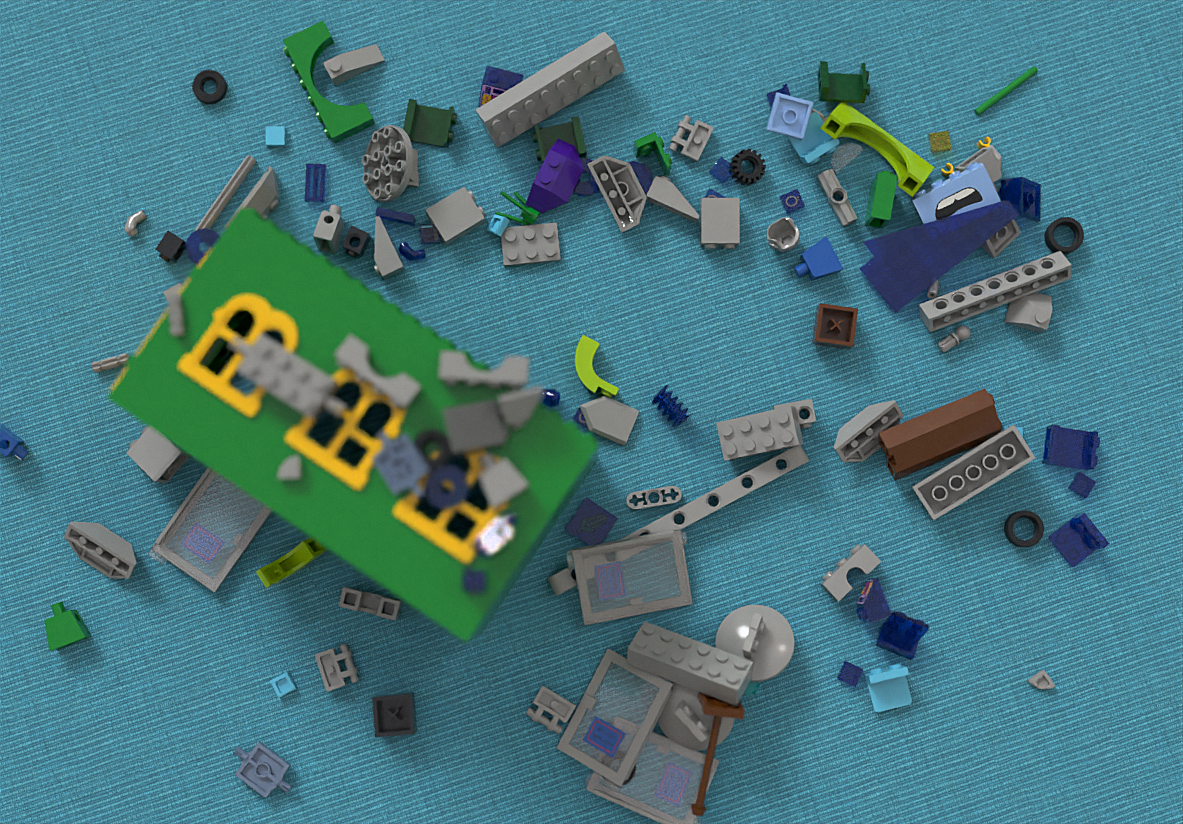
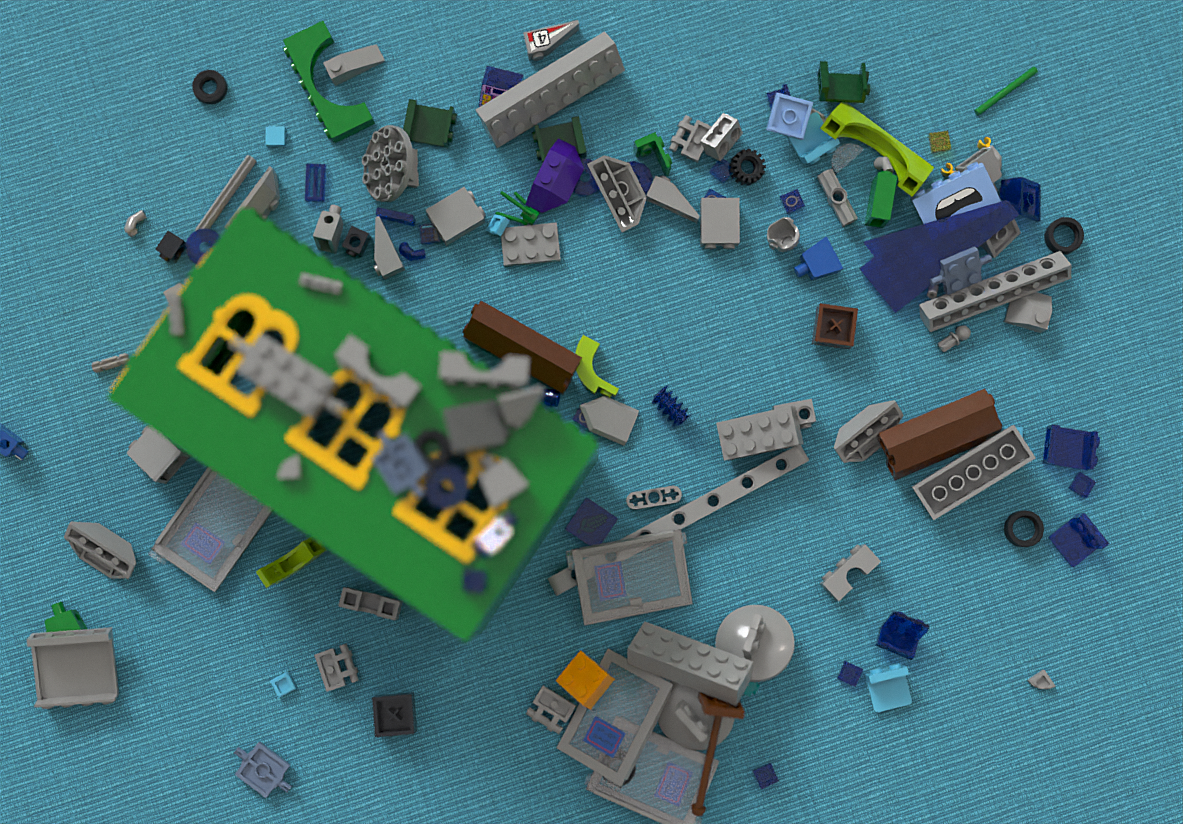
clear blue slope [855,578,892,624] -> none
none -> light grey panel [27,627,119,709]
none -> light grey axle [299,273,342,295]
none -> reddish brown panel [462,301,582,395]
none -> light grey slope [523,20,579,61]
none -> light orange brick [555,650,615,709]
none -> light grey brick [701,113,743,161]
none -> clear blue tile [752,763,779,789]
none -> light grey arm [874,156,894,173]
none -> sand blue plate [929,246,992,295]

